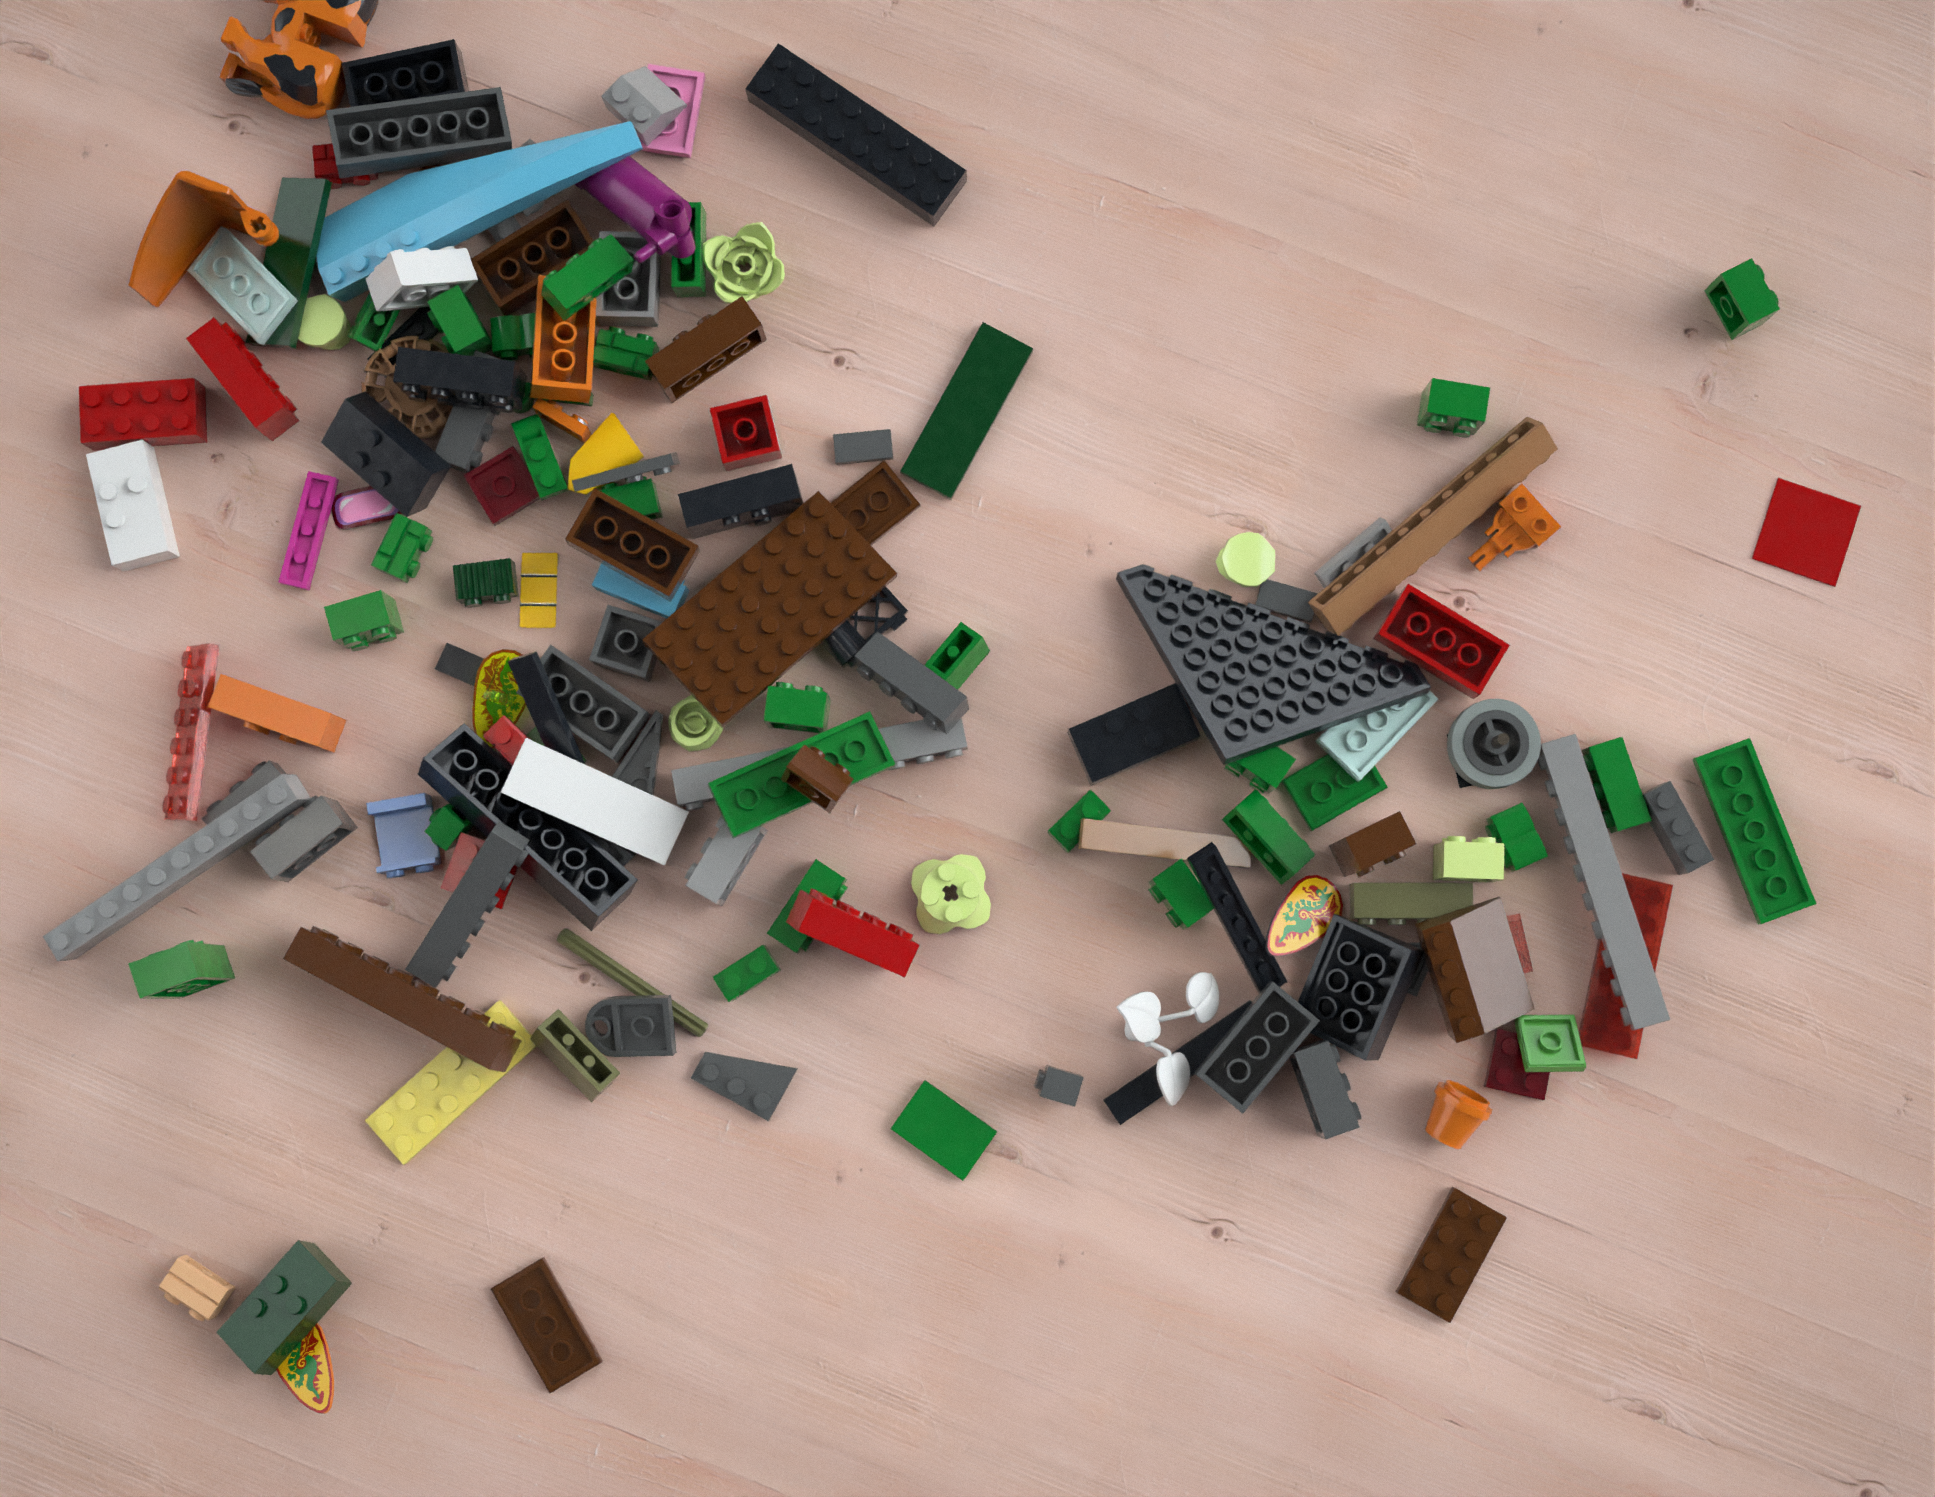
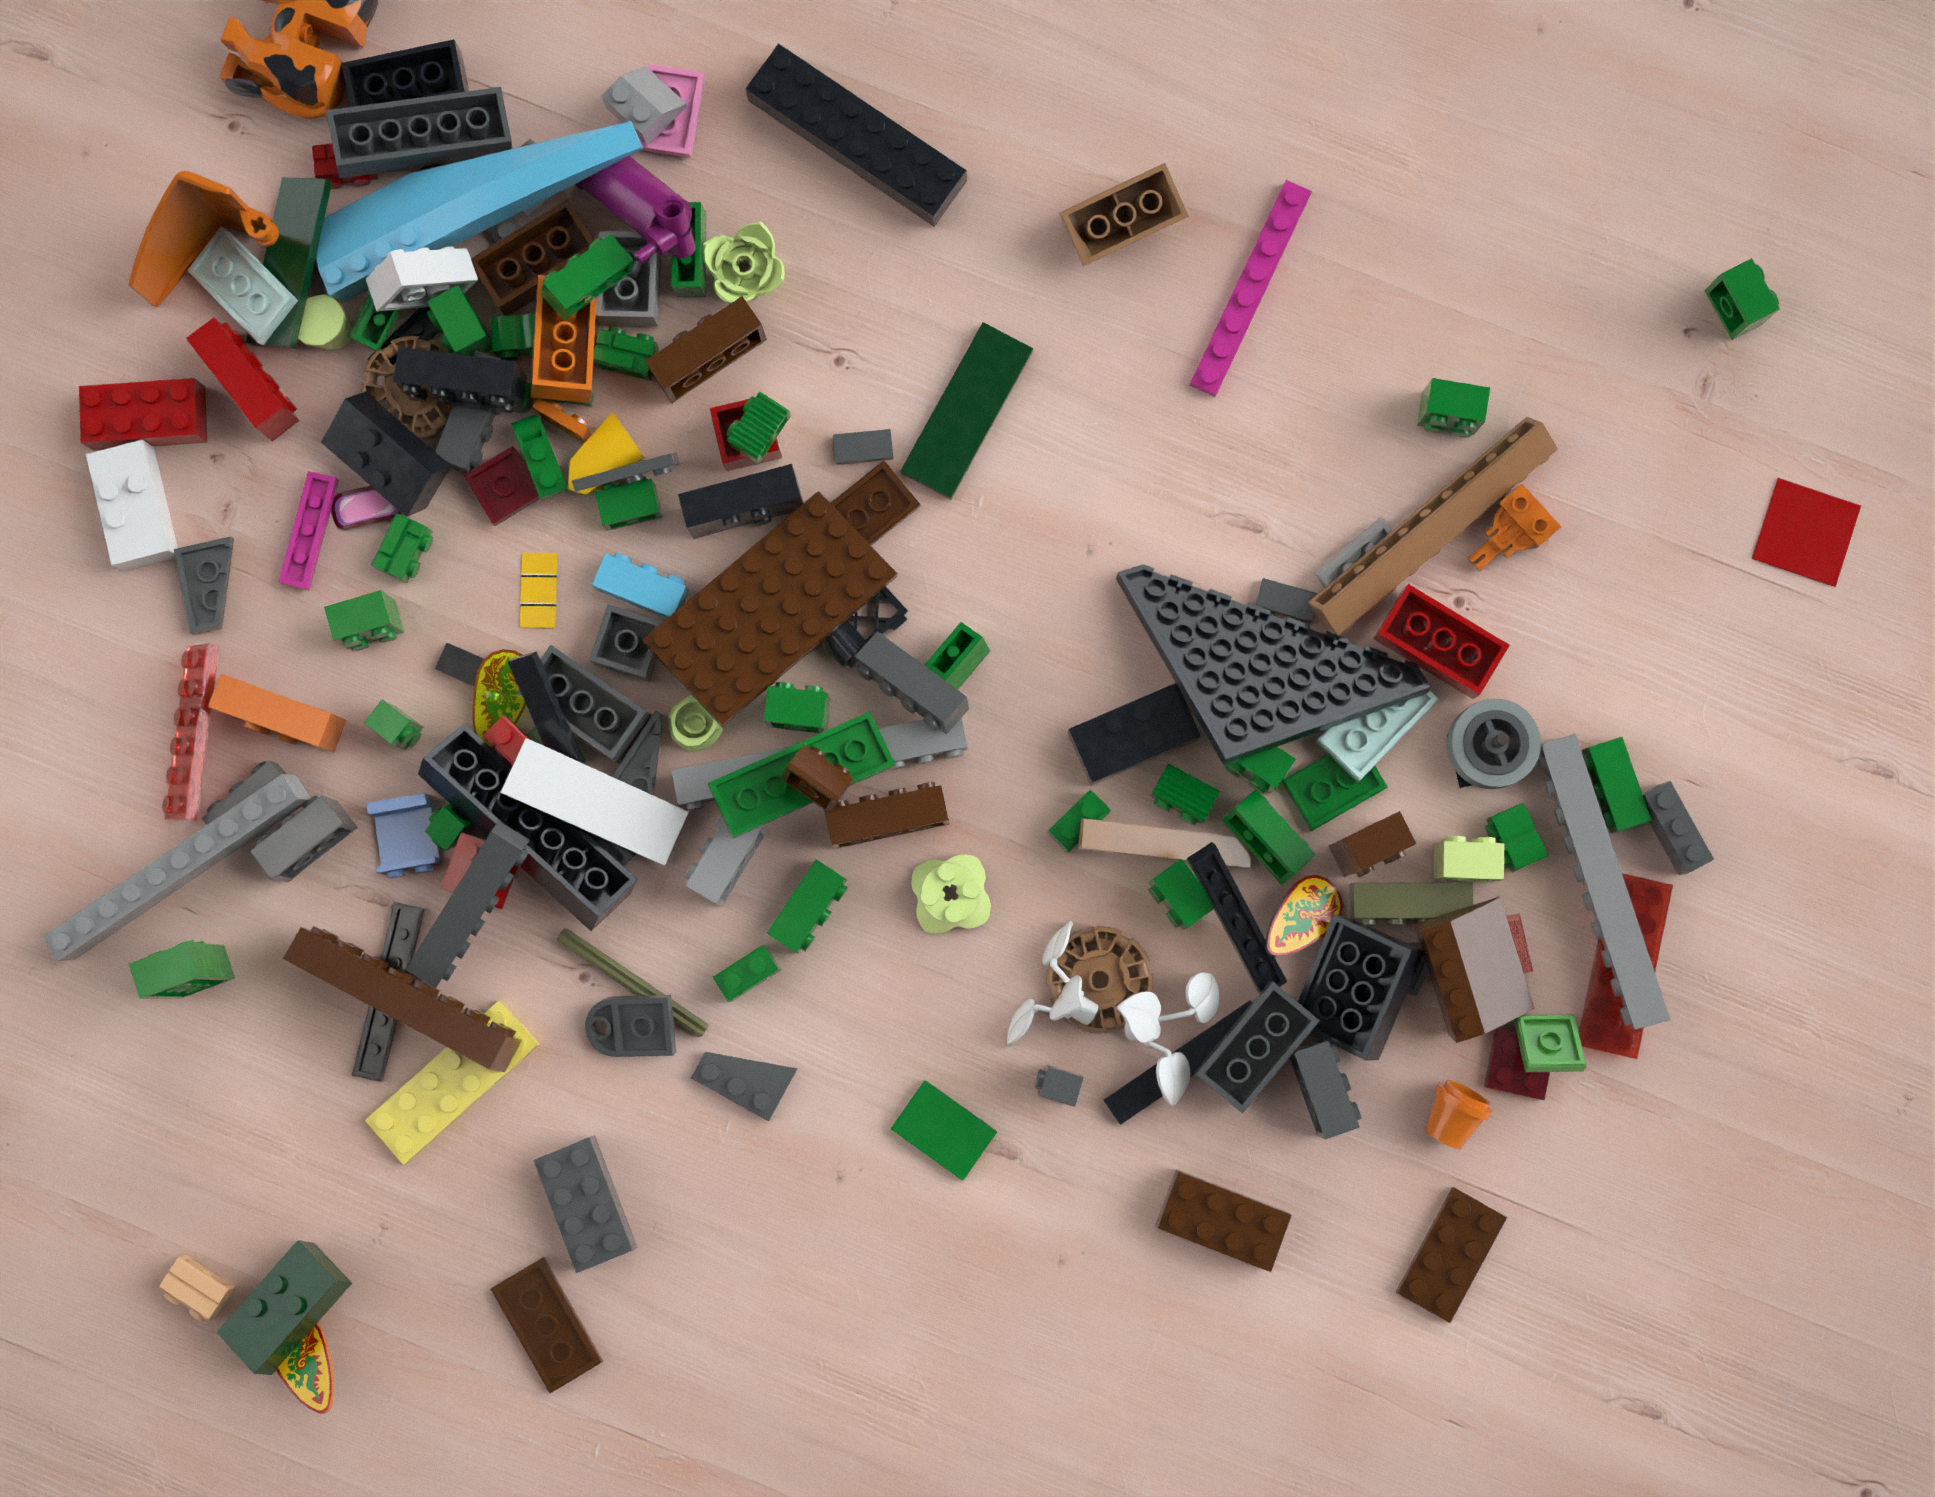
dark green brick [453,558,519,608] -> none
olive brick [530,1009,620,1103] -> none
reddish brown brick [565,488,700,602] -> none
red brick [786,888,920,978] -> none
yellowish green hat [1215,532,1275,587] -> none
green plate [1692,738,1817,925] -> none
none -> dark grey wing [174,536,234,635]
none -> black tile [352,902,425,1082]
none -> green brick [364,699,423,750]
none -> dark grey brick [534,1136,637,1273]
none -> green brick [727,392,791,464]
none -> reddish brown brick [824,782,950,849]
none -> white plant [1007,921,1098,1048]
none -> medium nougat plate [1046,926,1153,1034]
none -> medium nougat windscreen [1059,163,1189,266]
none -> green brick [1150,763,1220,825]
none -> reddish brown brick [1155,1169,1292,1272]
none -> dark pink plate [1189,180,1312,397]

